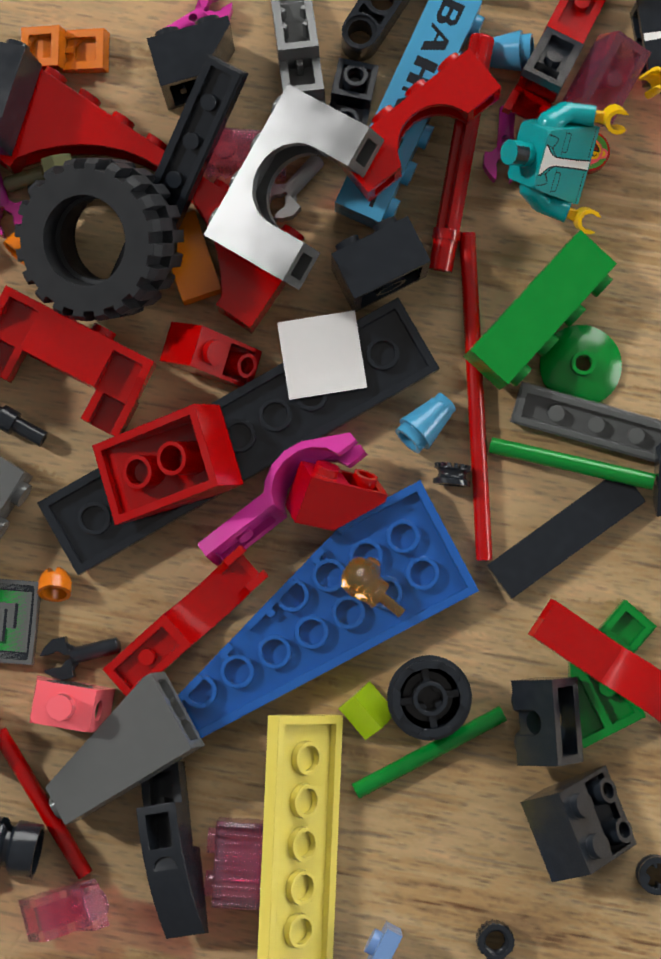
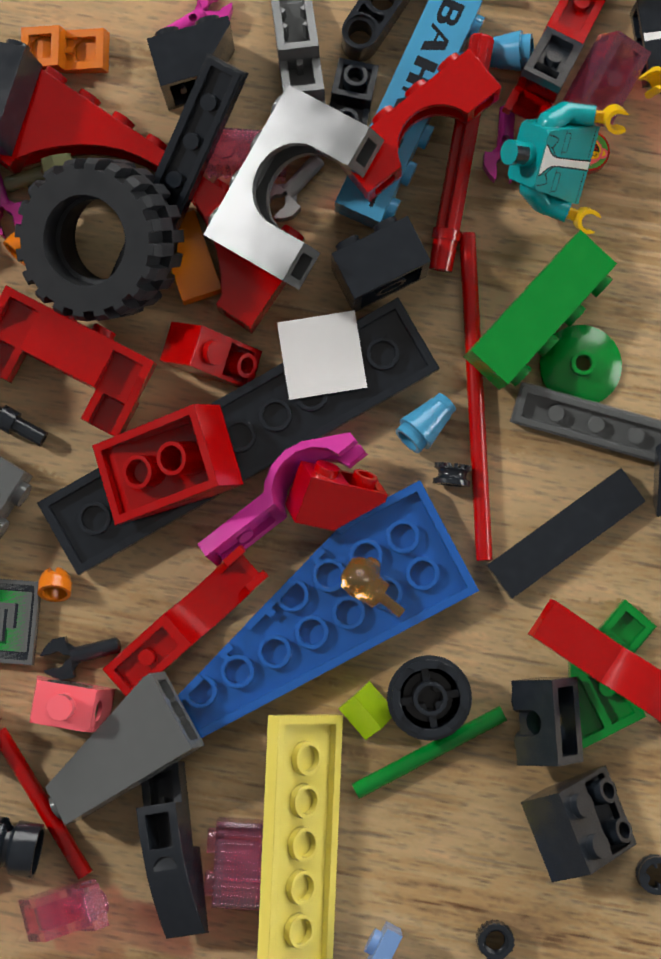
green bar [489,437,656,490] -> none

